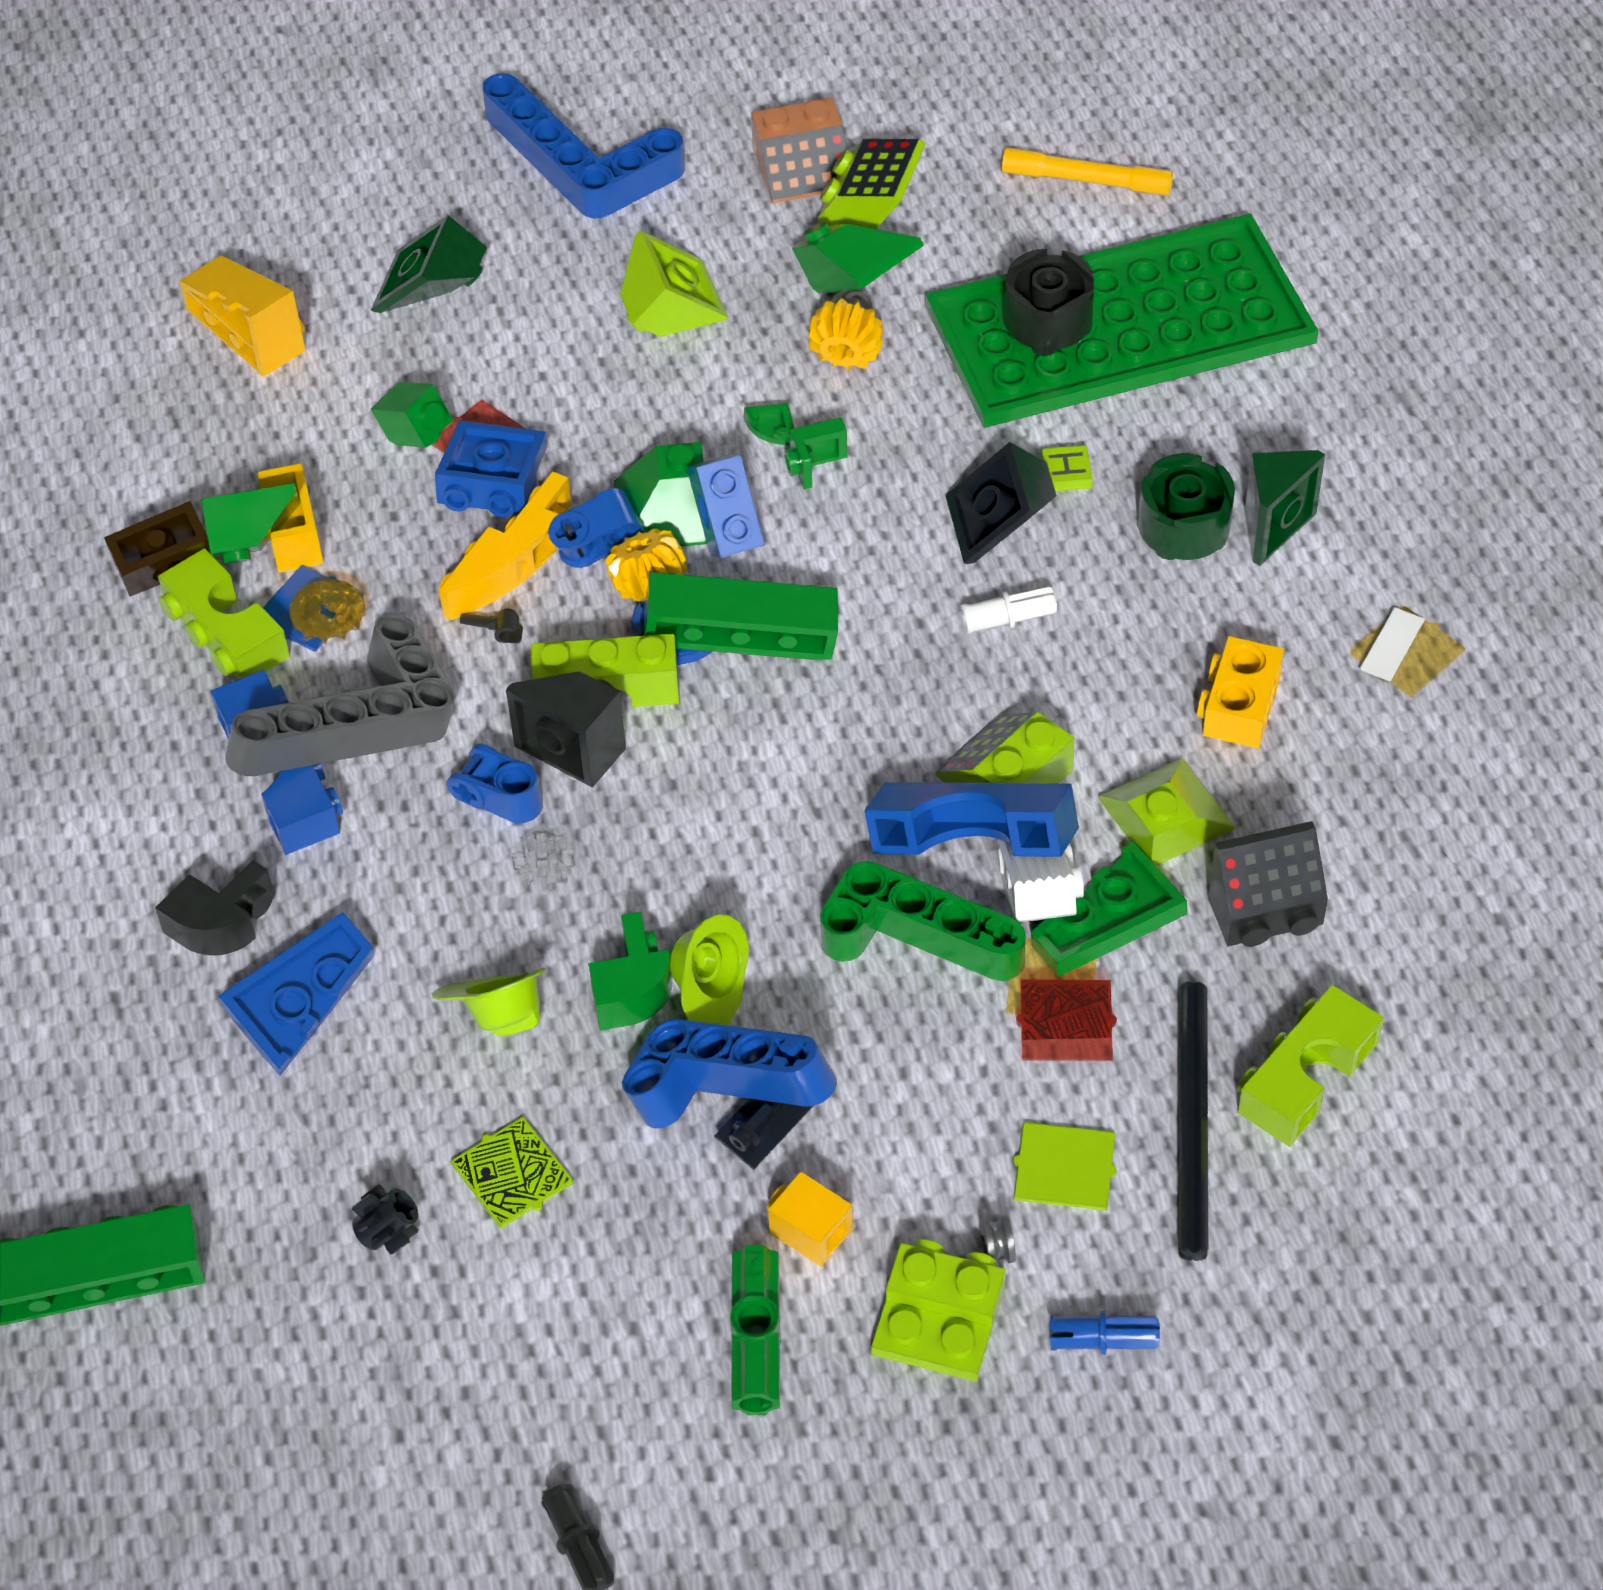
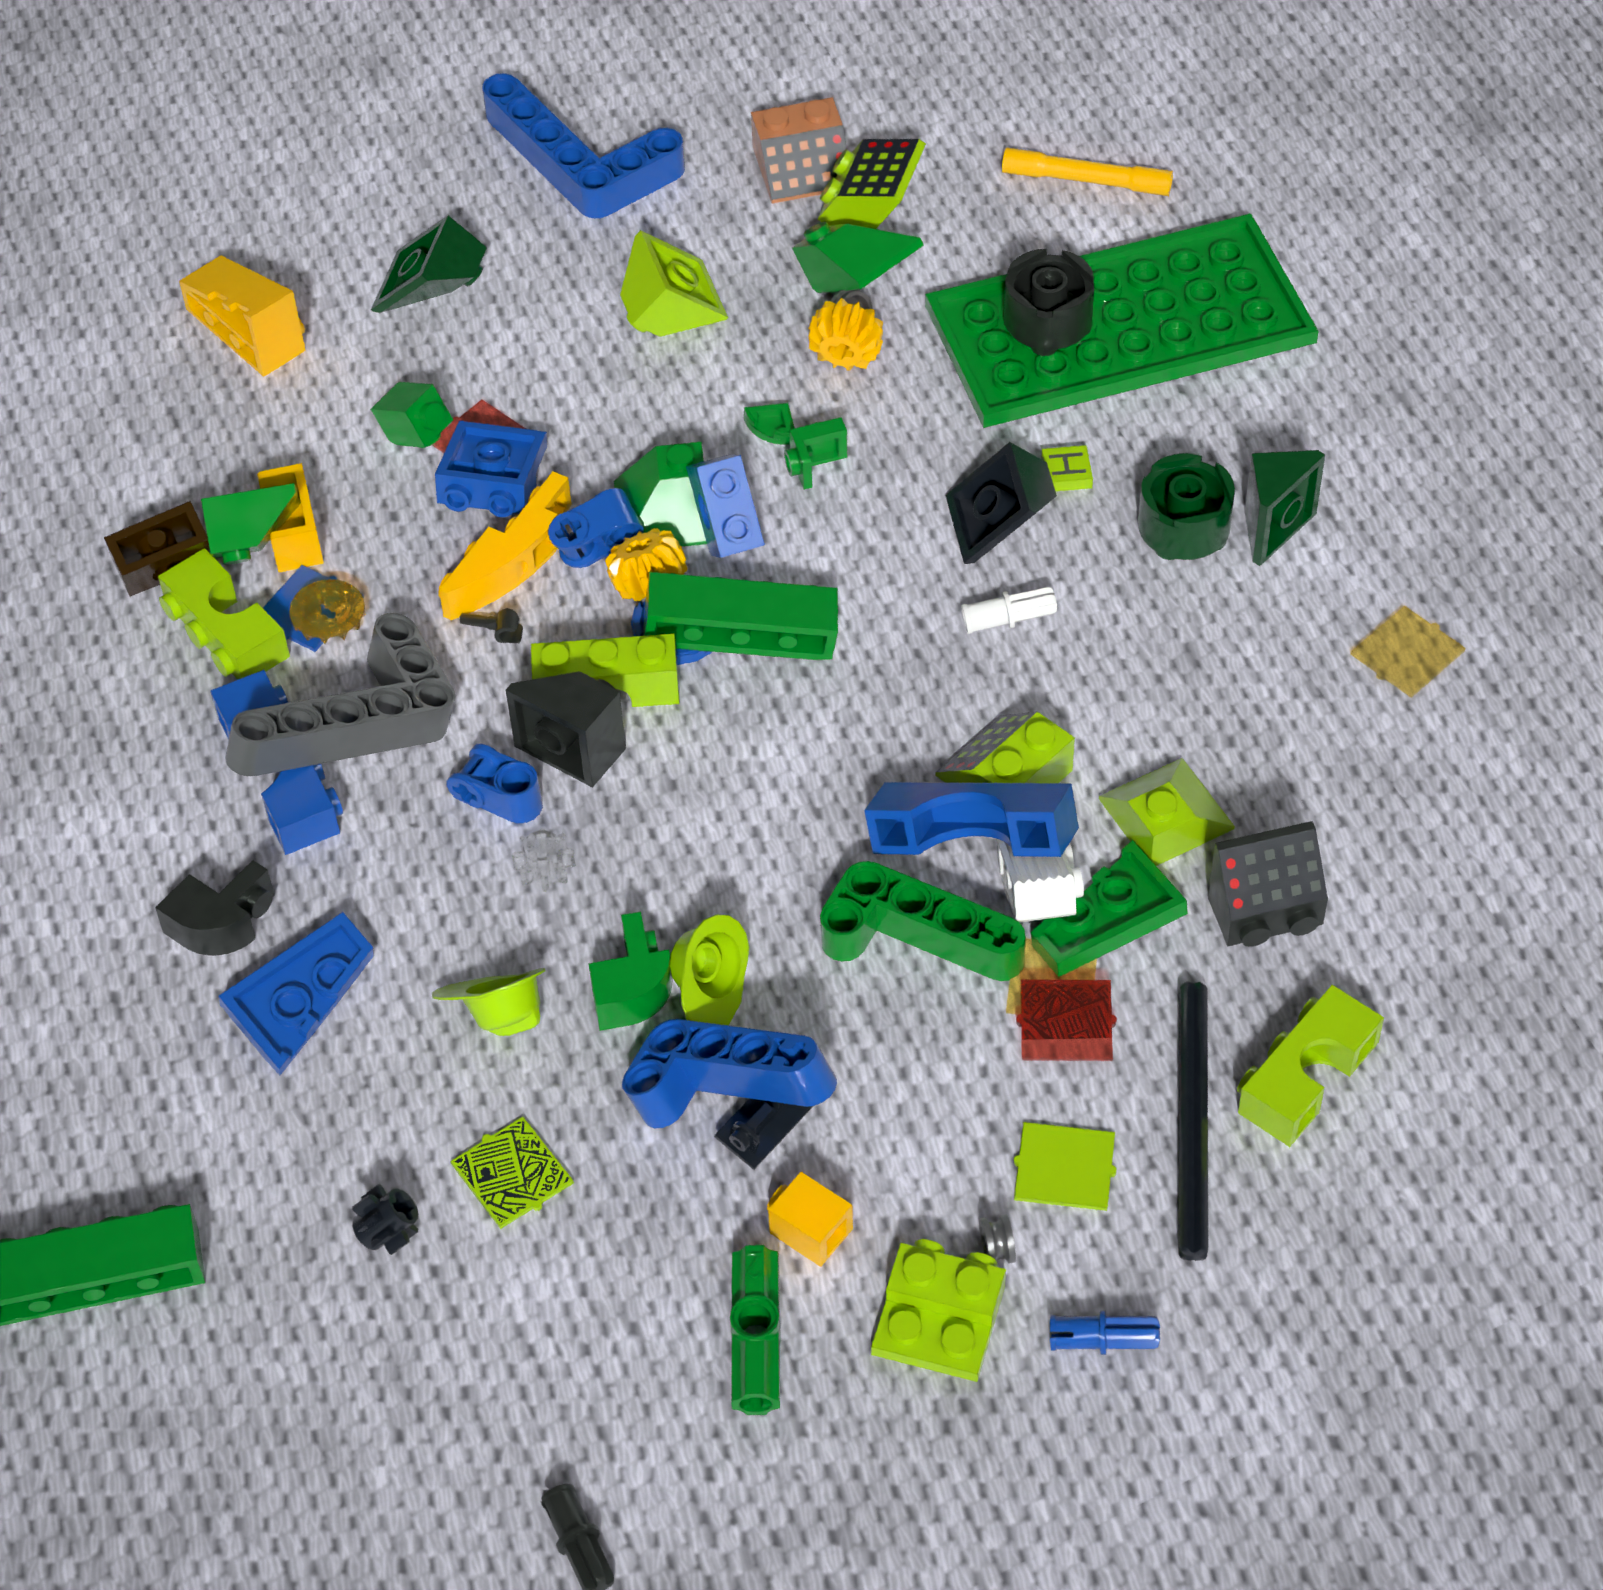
yellow brick [1197,636,1285,749] -> none
white sticker [1359,607,1425,682] -> none

